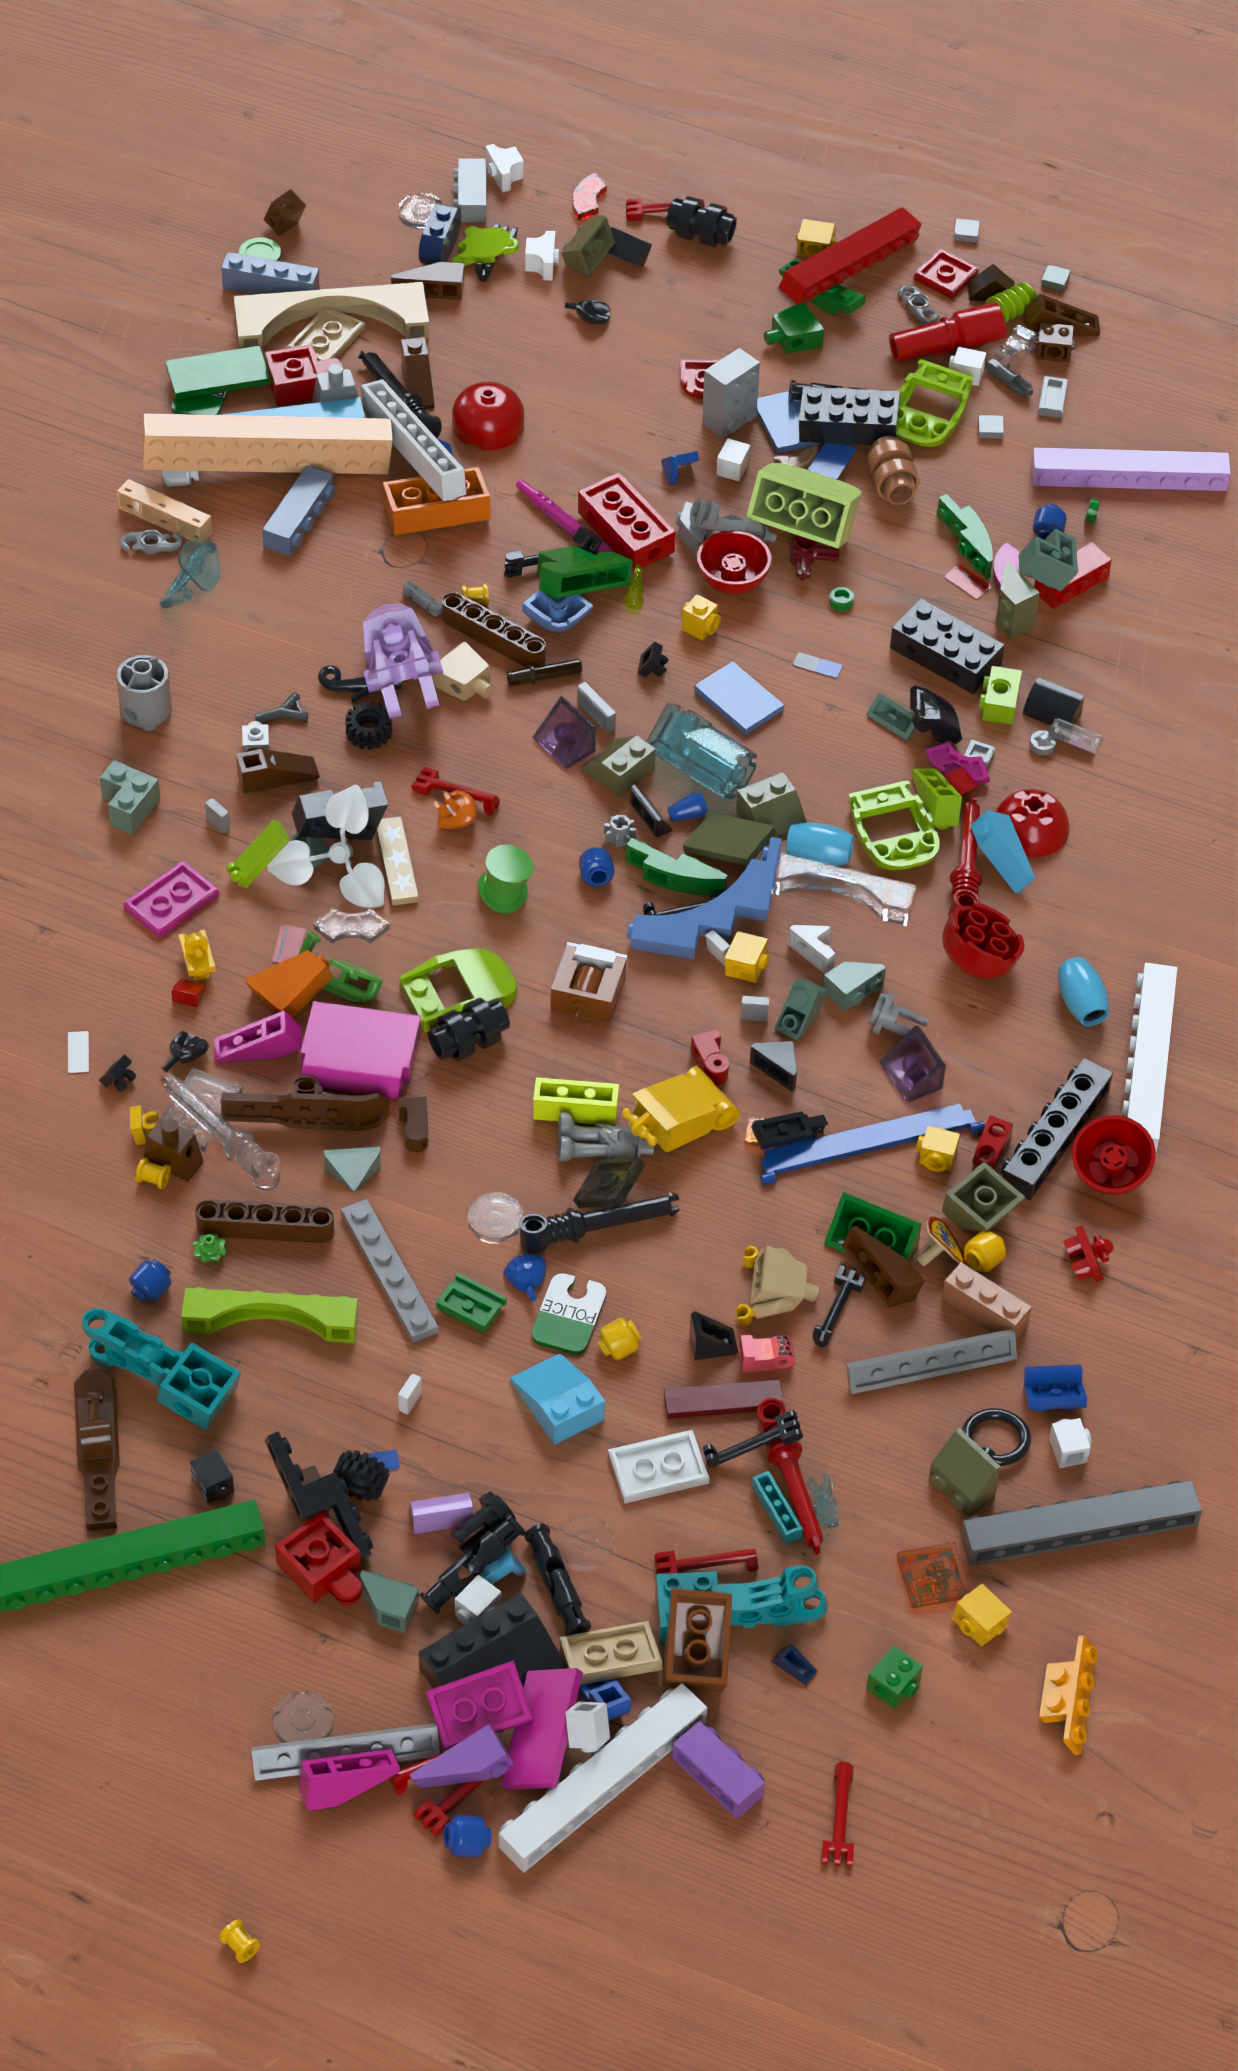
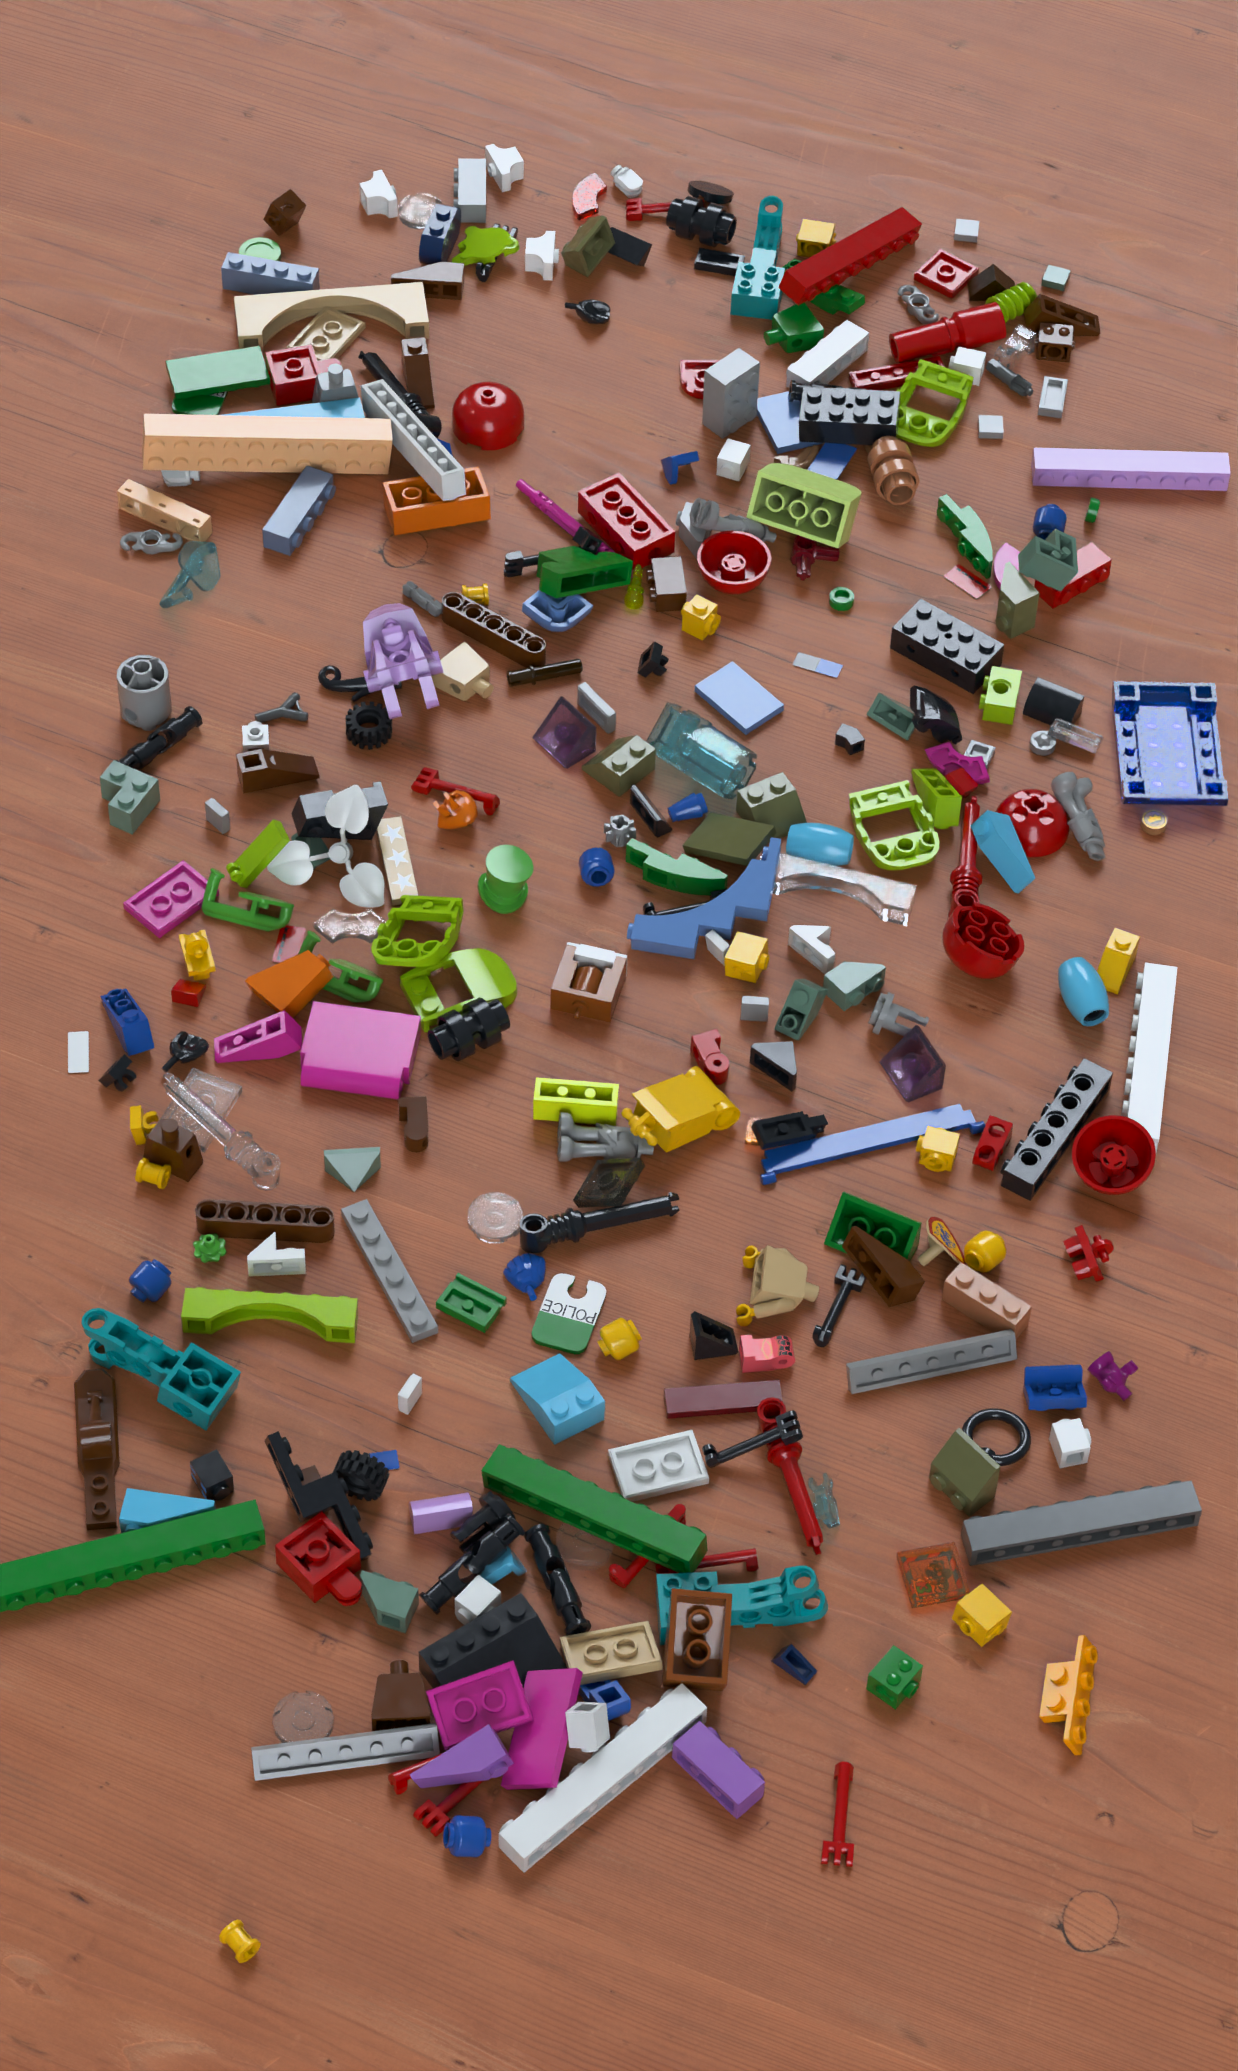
reddish brown piece [221,1076,389,1131] -> none
dark pink slope [299,1749,400,1810] -> none
teal piece [751,1471,803,1545] -> none
olive slope [942,1162,1025,1232] -> none
none -> blue slope [100,988,155,1056]
none -> black piece [111,706,203,770]
none -> medium azure slope [119,1488,216,1533]
none -> bright green piece [202,868,294,931]
none -> white slope [247,1232,306,1276]
none -> white brick [359,170,398,218]
none -> lime slope [371,895,464,967]
none -> reddish brown torso [371,1660,431,1731]
none -> green brick [481,1444,708,1573]
none -> red hinge [609,1504,686,1588]
none -> white arm [611,165,643,198]
none -> brick [646,557,687,612]
none -> black tile [687,181,734,204]
none -> black tile [694,248,745,276]
none -> teal brick [730,196,785,320]
none -> white brick [786,320,869,388]
none -> piece [835,723,865,755]
none -> red tile [849,356,945,390]
none -> light grey piece [1051,772,1105,861]
none -> magenta piece [1087,1351,1138,1401]
none -> yellow slope [1097,928,1140,995]
none -> clear blue slope [1112,681,1229,806]
none -> medium nougat tile [1140,809,1168,835]

